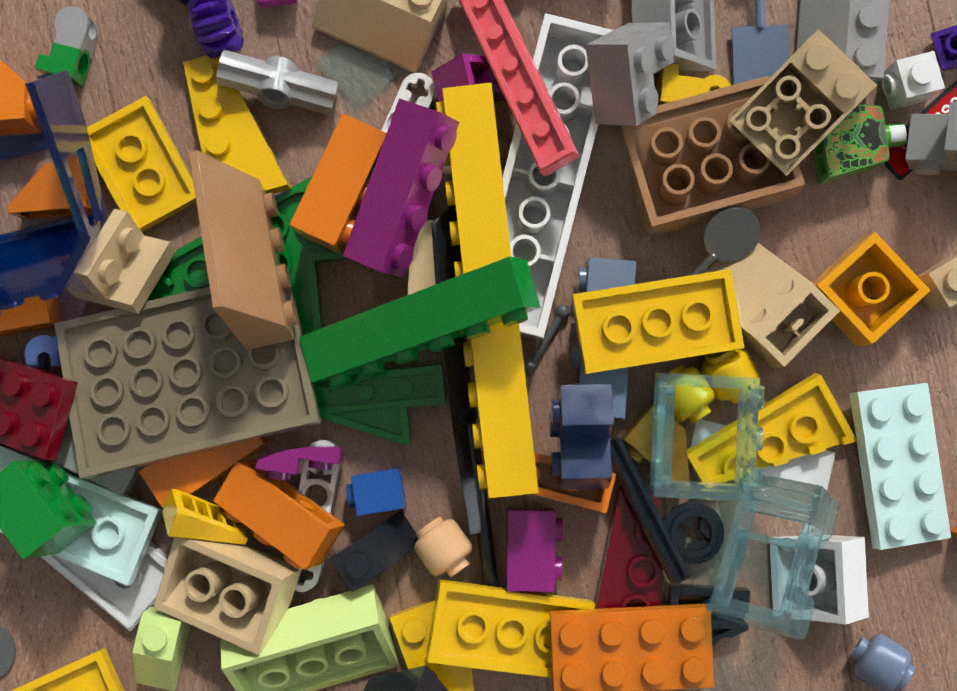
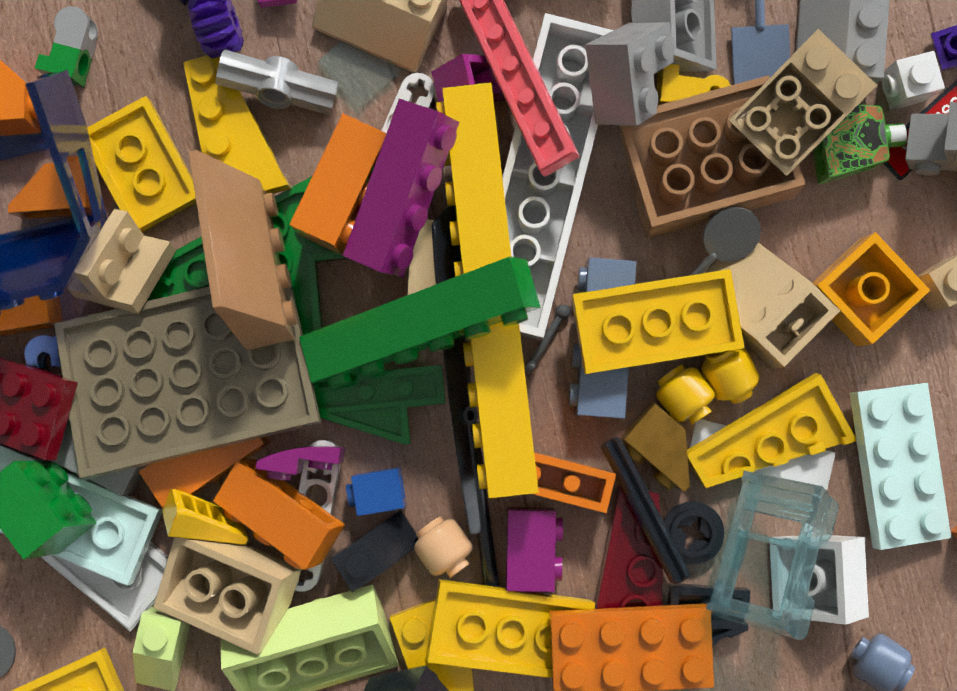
dark blue brick [549,384,614,490] -> none
clear light blue window [650,372,765,502] -> none

